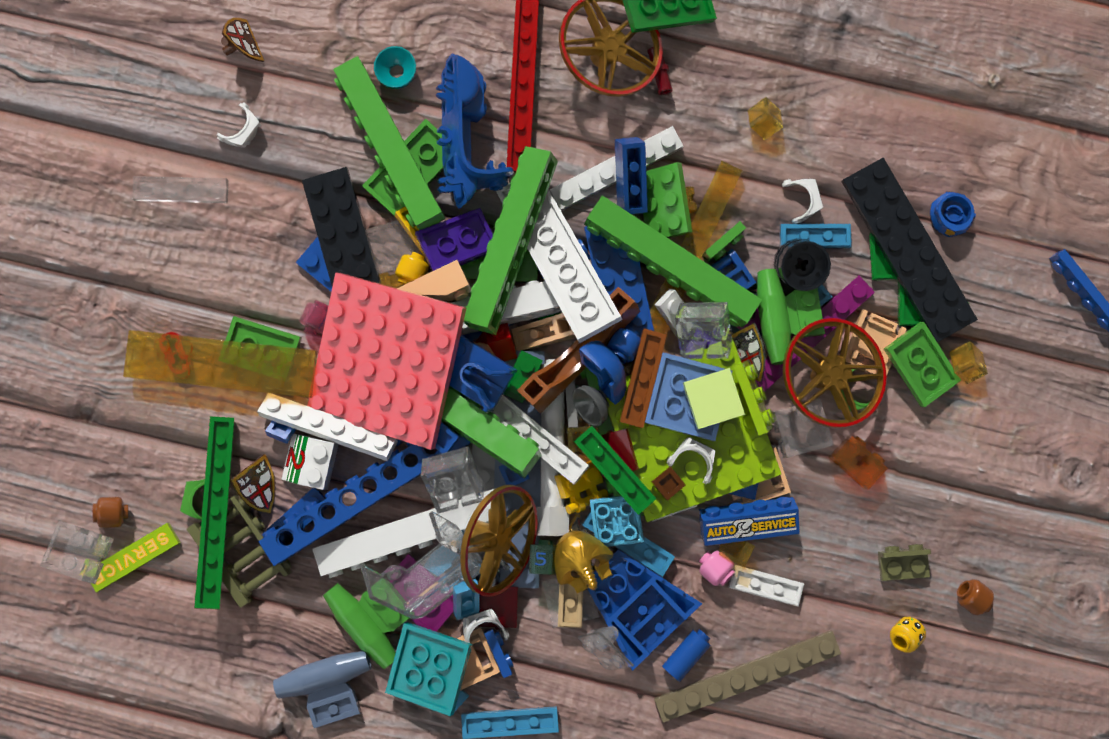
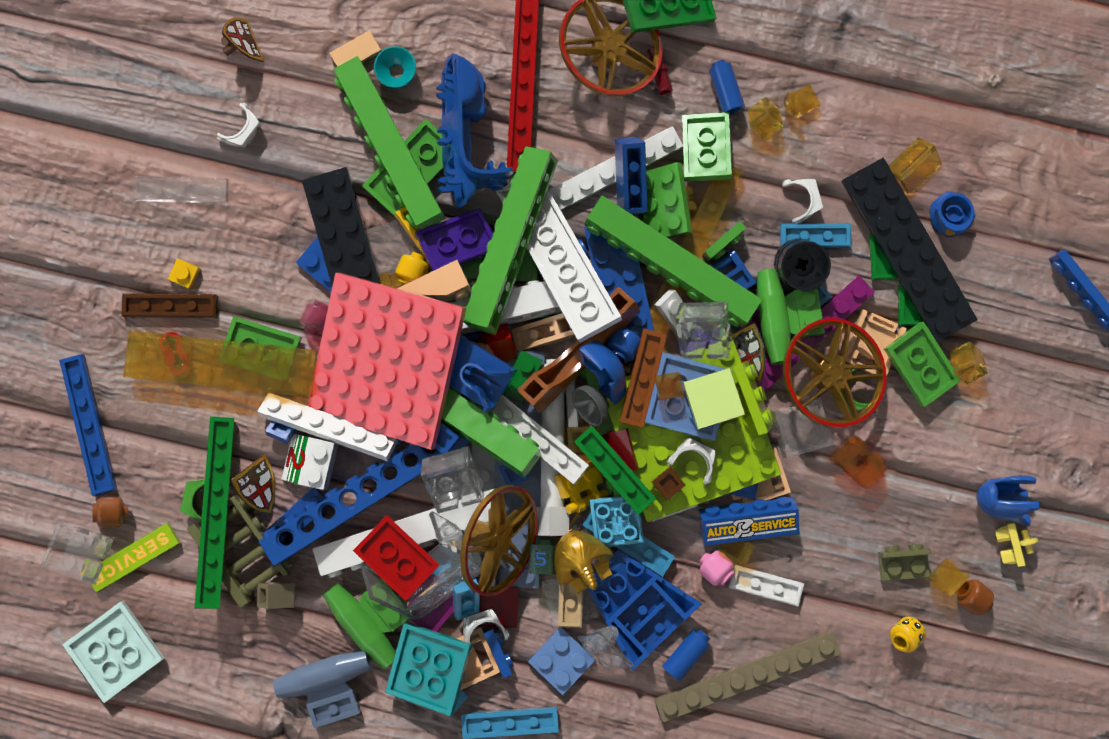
none -> blue tile [59,354,118,496]
none -> light aqua plate [63,601,165,703]
none -> reddish brown tile [121,293,218,318]
none -> yellow plate [168,258,201,289]
none -> dark tan brick [257,582,297,609]
none -> light nougat tile [330,30,381,67]
none -> red plate [353,515,440,601]
none -> medium blue plate [528,627,595,695]
none -> clear orange plate [654,372,684,400]
none -> plate [682,112,732,182]
none -> blue brick [709,60,745,114]
none -> clear yellow bracket [784,84,820,119]
none -> clear yellow panel [889,137,942,194]
none -> clear yellow panel [927,558,970,597]
none -> blue hair [976,475,1040,526]
none -> light yellow hips [995,521,1039,567]

